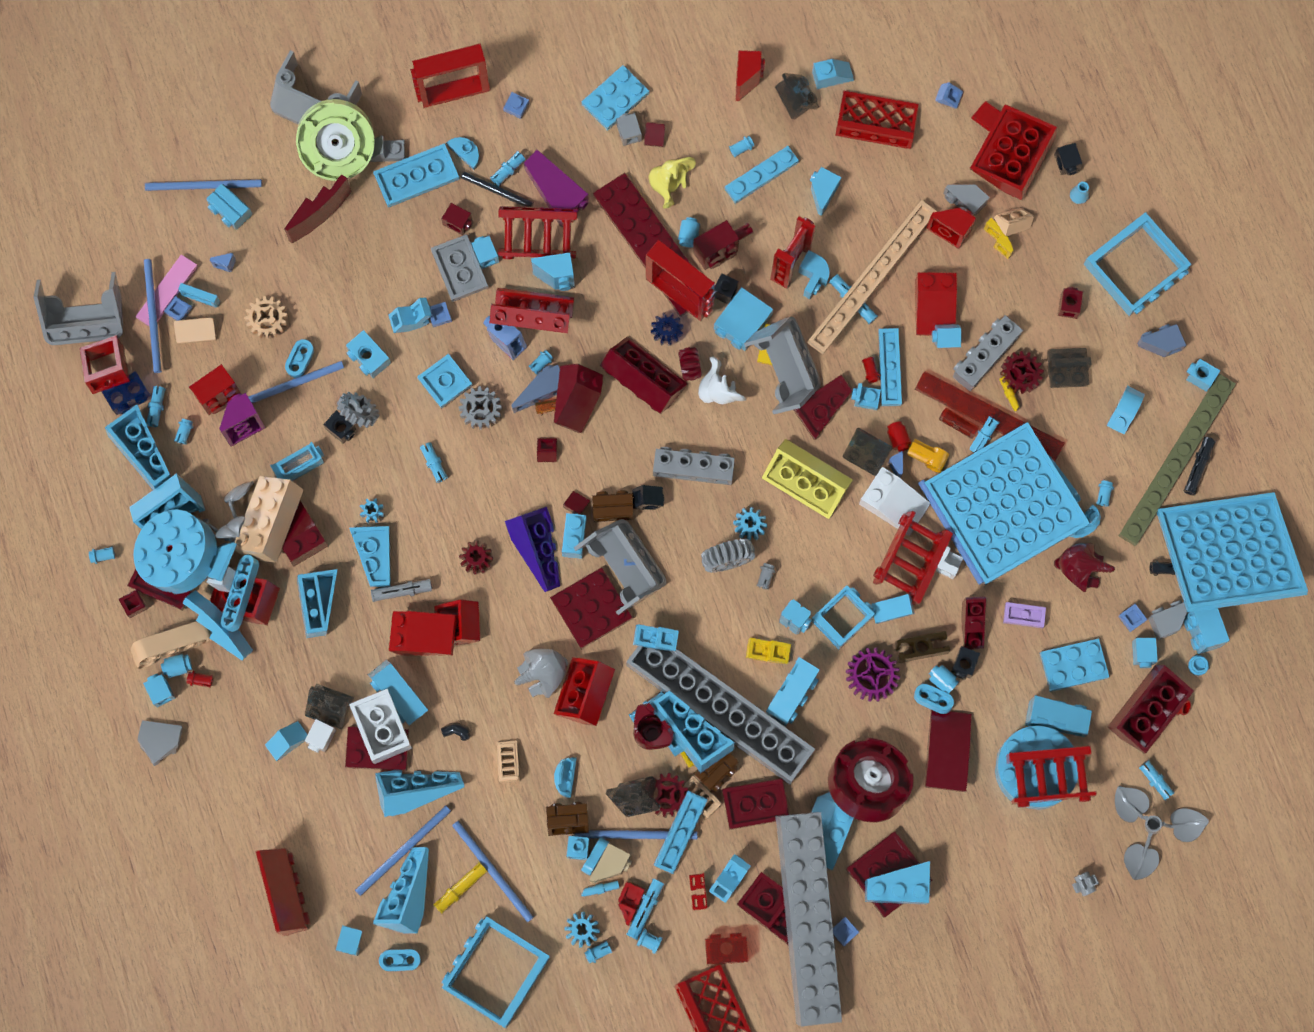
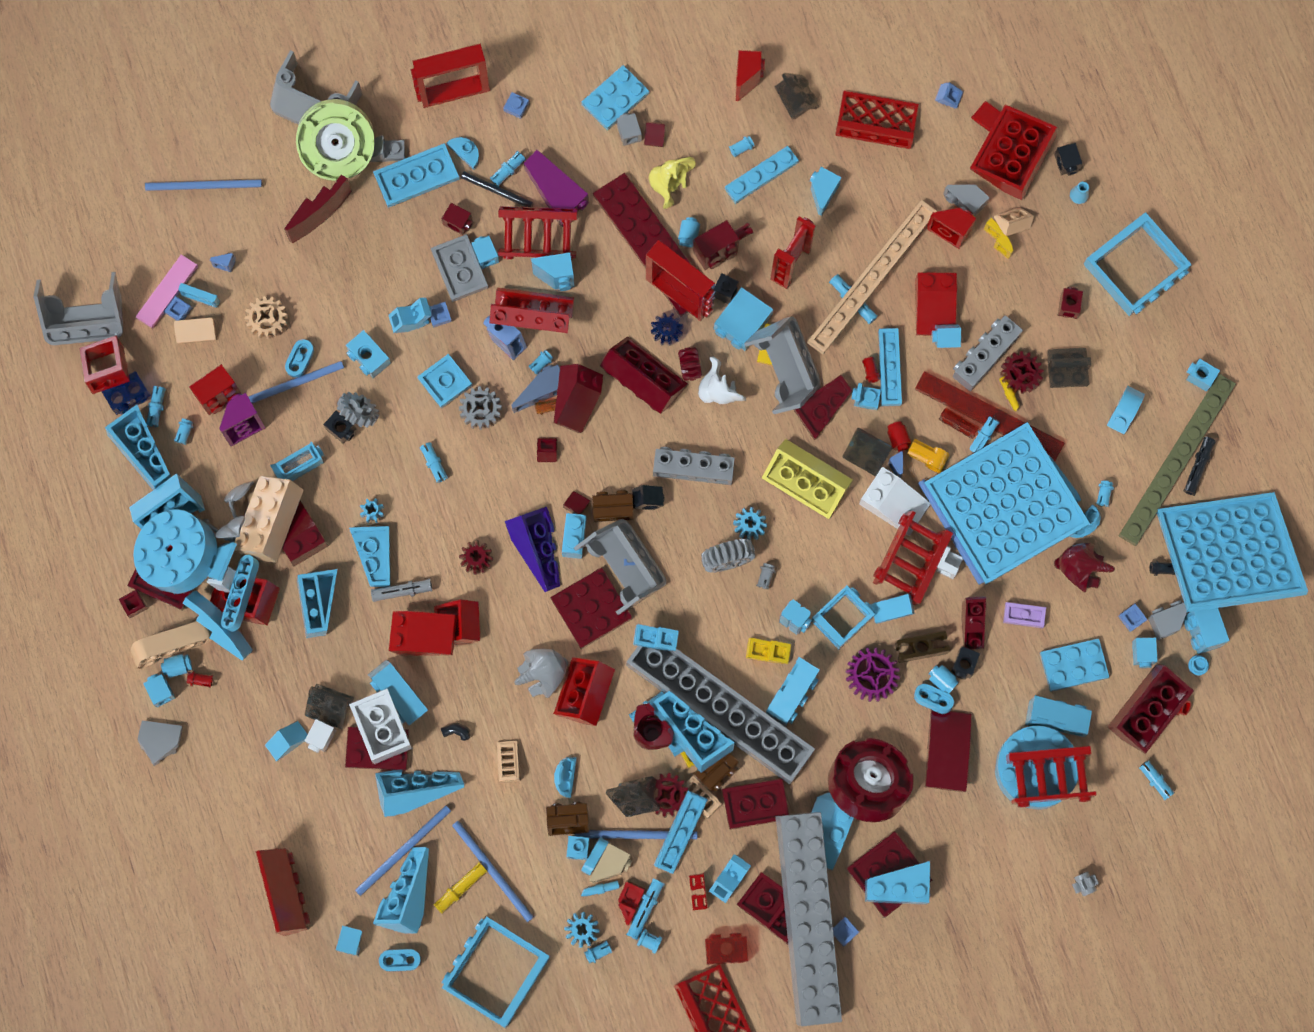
medium azure pin [89,546,115,564] -> none
medium blue piece [144,259,162,373] -> none
medium azure brick [206,184,252,230] -> none
medium azure brick [798,250,829,299] -> none
medium azure slope [812,59,854,89] -> none
light grey plant [1115,786,1209,880] -> none
sand blue slope [1137,324,1186,357] -> none

